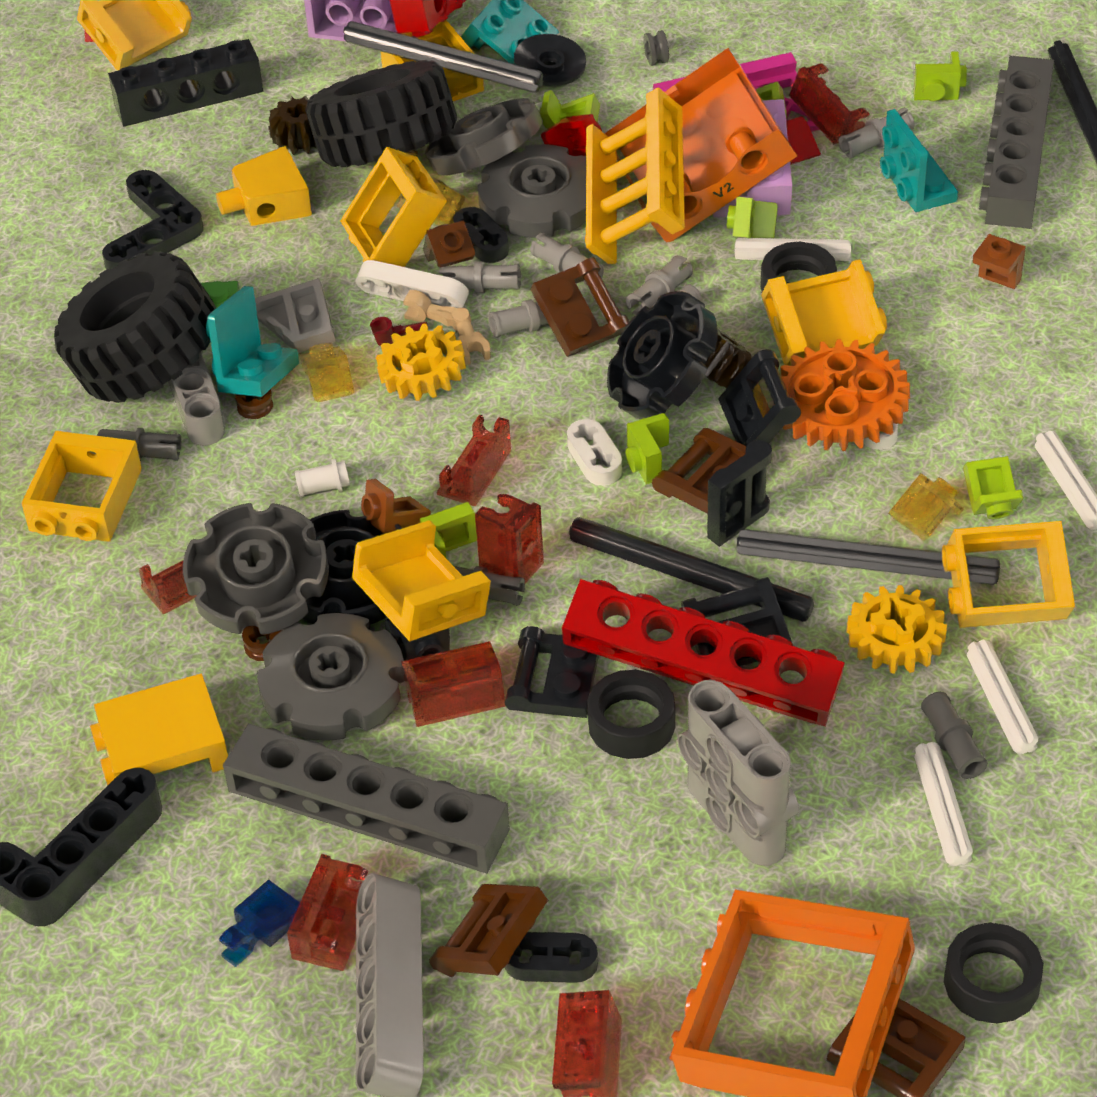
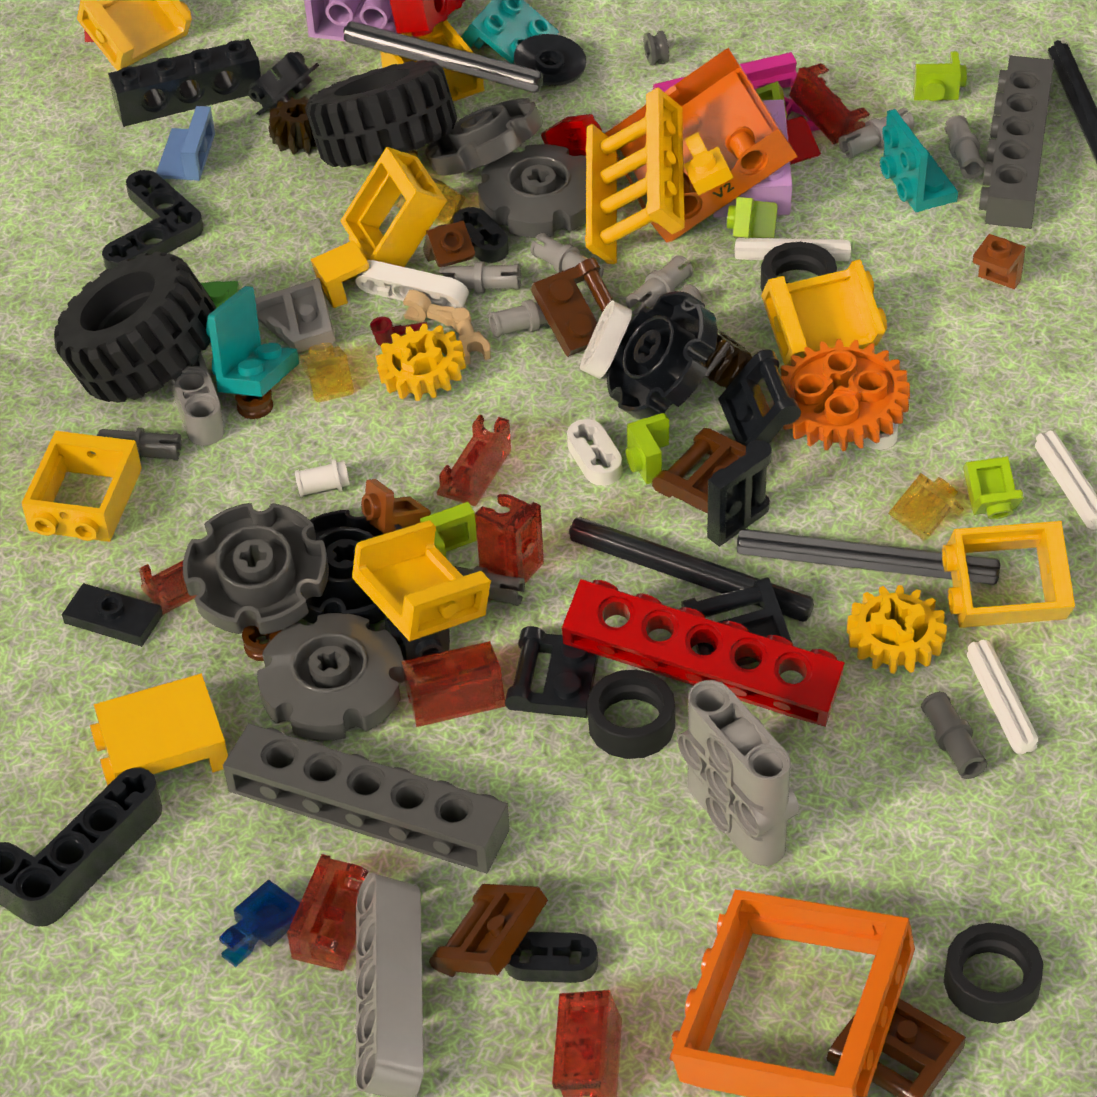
yellow torso [216,146,312,226] -> none
lime bracket [539,90,601,129] -> none
white axle [914,741,973,866] -> none
none -> black plate [62,583,163,647]
none -> medium blue panel [156,106,215,181]
none -> black hinge [248,52,319,115]
none -> yellow panel [311,240,369,308]
none -> white beam [580,300,632,379]
none -> yellow plate [683,132,734,196]
none -> light grey pin [944,115,985,179]

